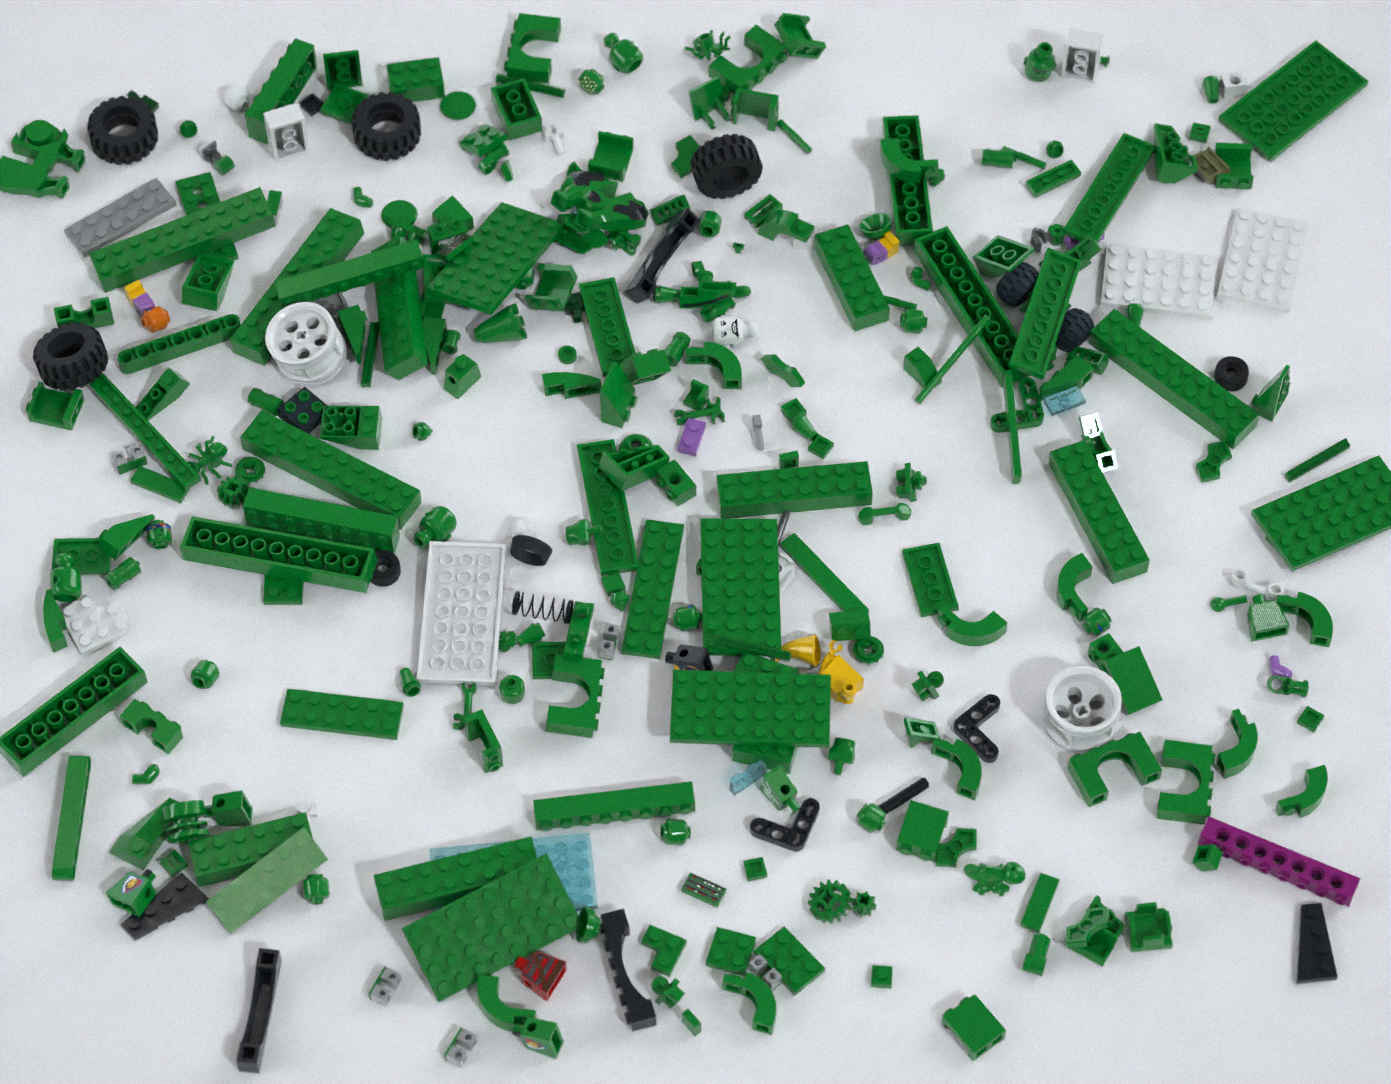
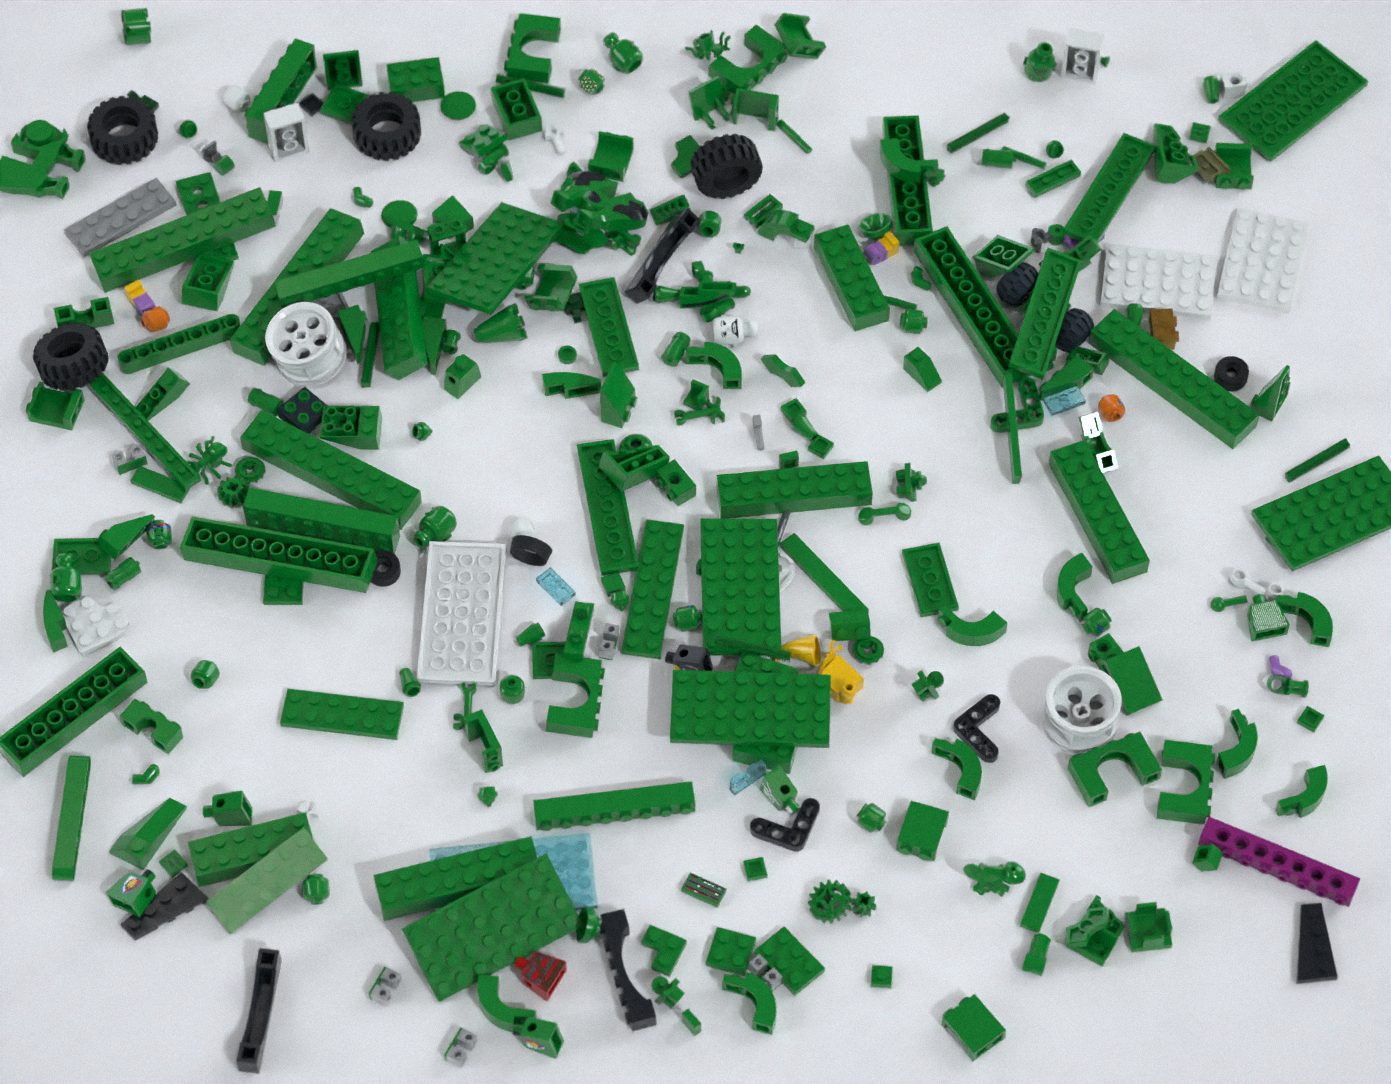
green wheel [162,800,210,844] -> none
green tile [435,234,474,261] -> none
green plant [499,631,516,652] -> none
black piece [512,591,573,624] -> none
green piece [566,519,602,546] -> none
green brick [619,348,671,385] -> none
green head [660,819,691,845] -> none
medium lavender plate [678,418,706,456] -> none
green piece [828,738,855,775] -> none
black axle [878,777,929,814] -> none
green slope [903,718,940,748] -> none
green bar [915,314,991,404] -> none
green tile [936,828,977,867] -> none
green tile [1196,440,1232,483] -> none
none -> green brick [121,8,151,45]
none -> green plate [477,787,498,807]
none -> clear light blue plate [536,567,576,606]
none -> green axle [946,113,1010,153]
none -> orange head [1098,394,1125,422]
none -> pearl gold brick [1149,308,1179,350]

